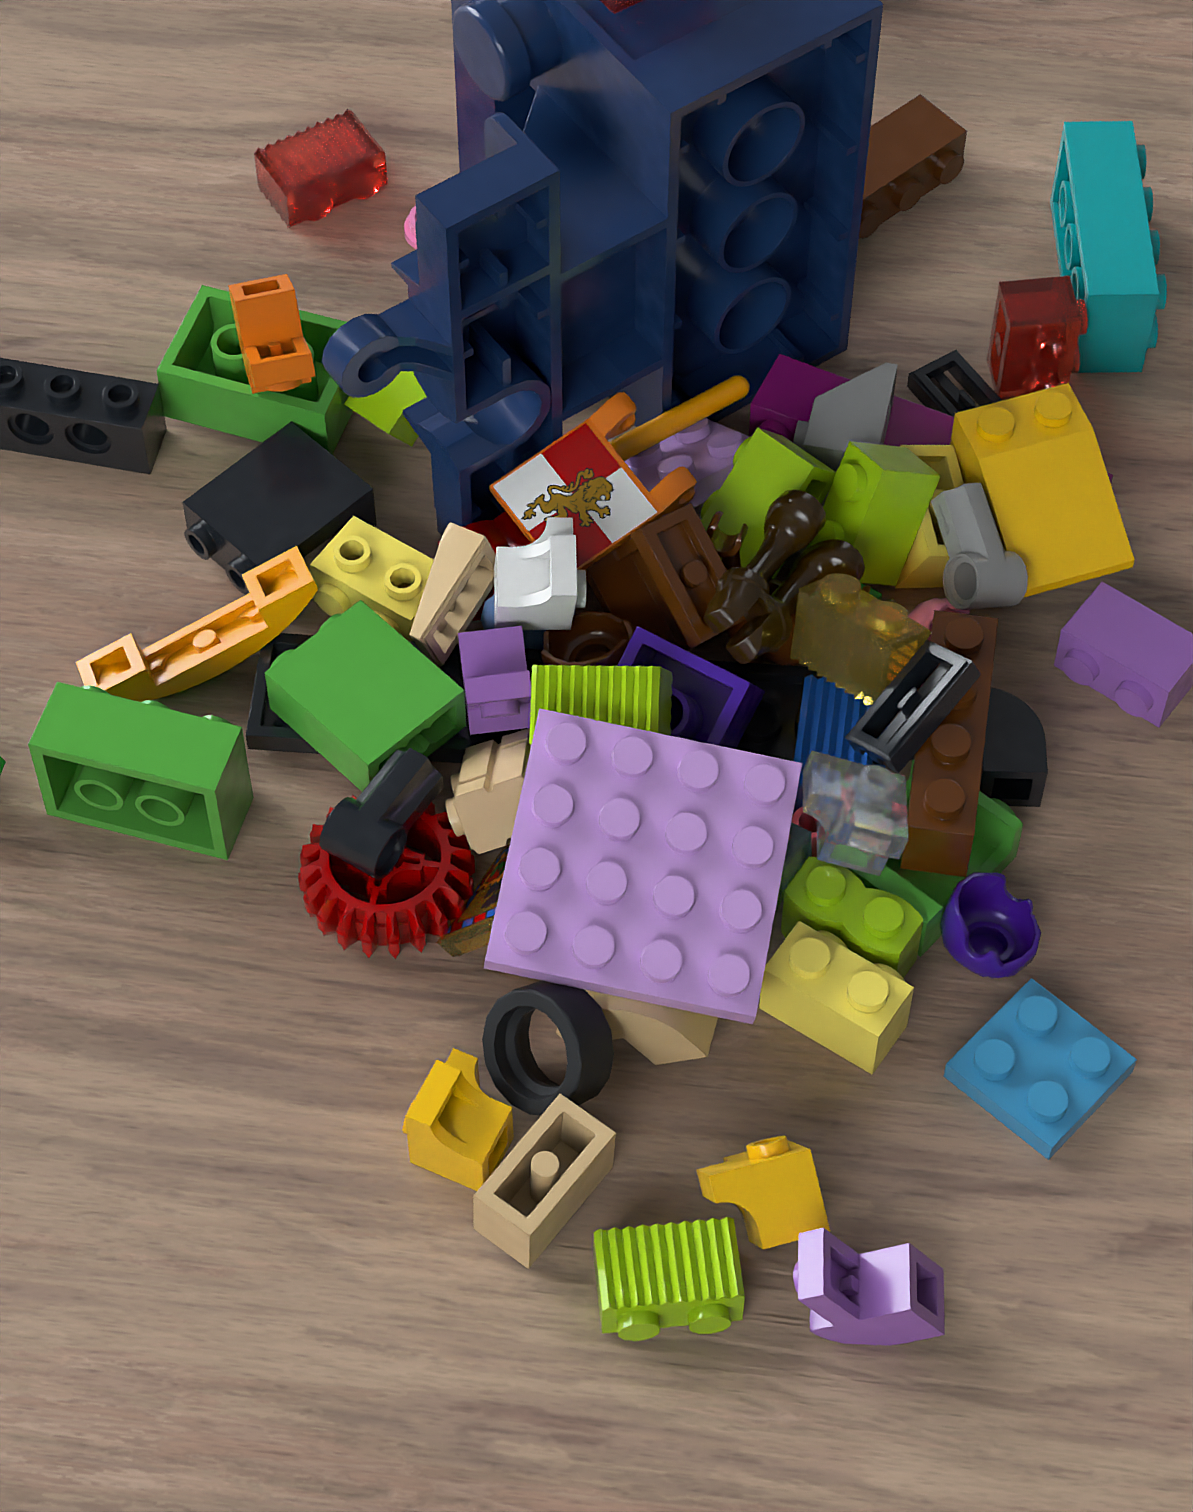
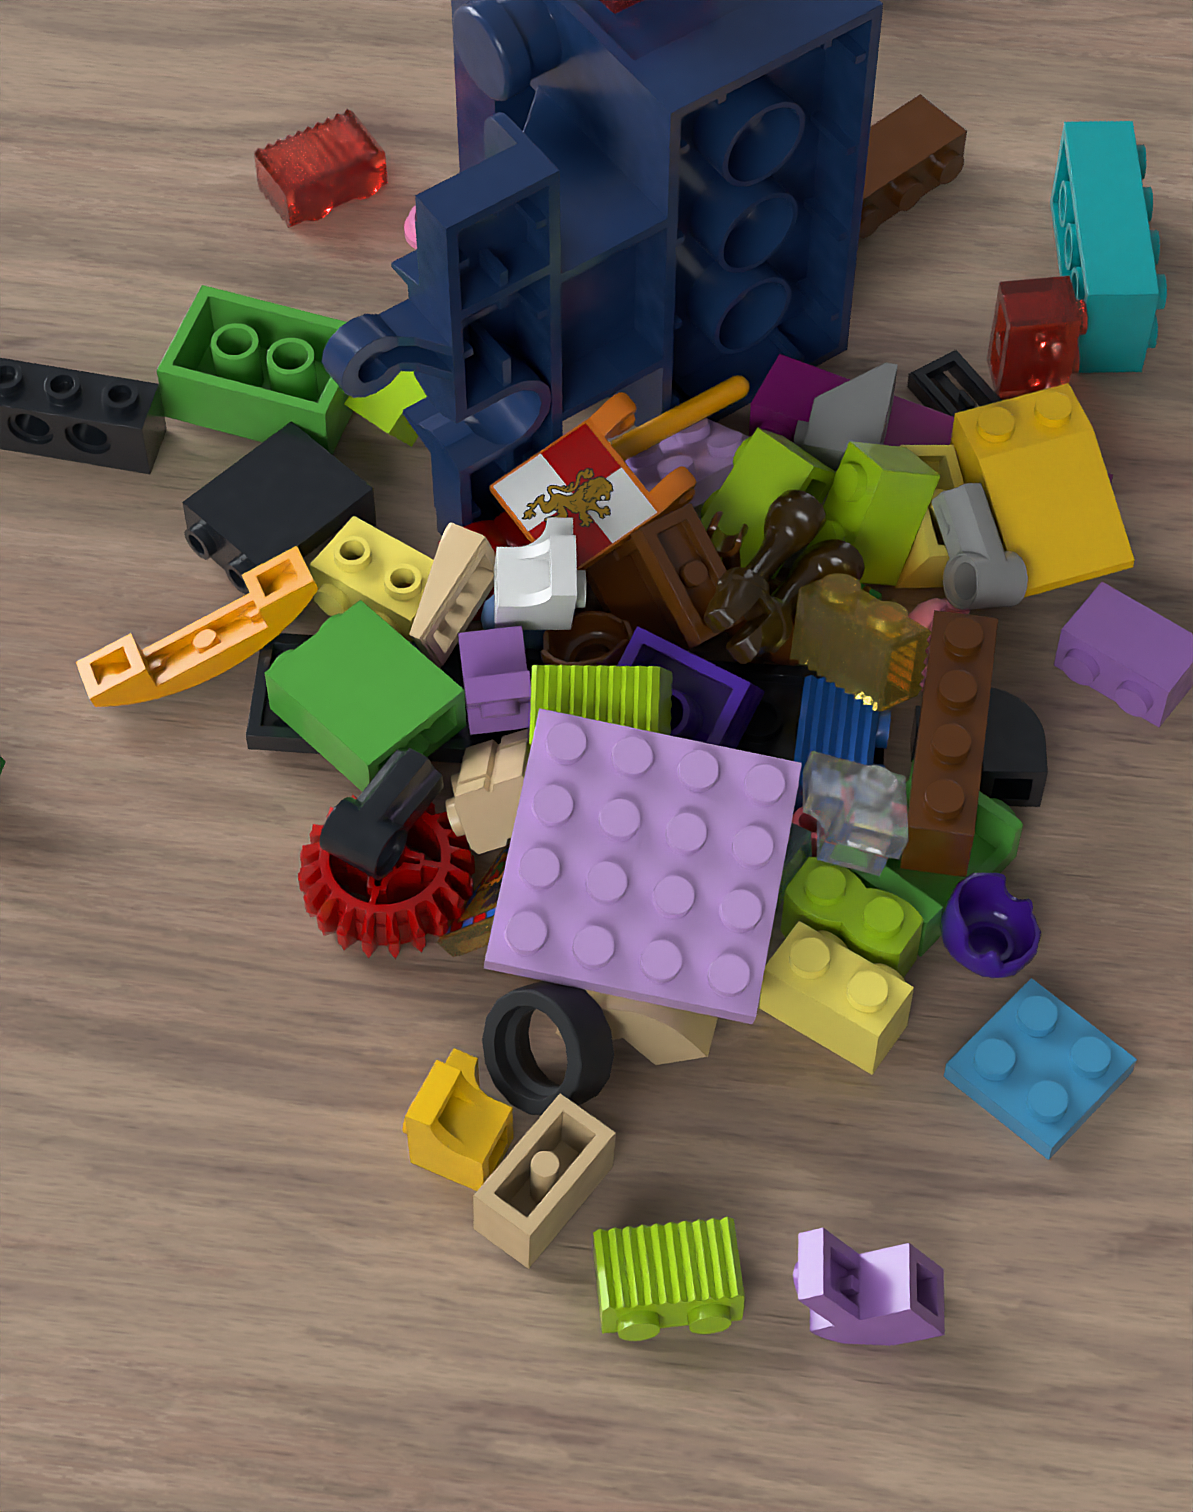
bright green brick [28,682,254,860] -> none
orange brick [228,274,316,394] -> none
yellow brick [696,1136,830,1250] -> none
black tile [845,640,981,774] -> none

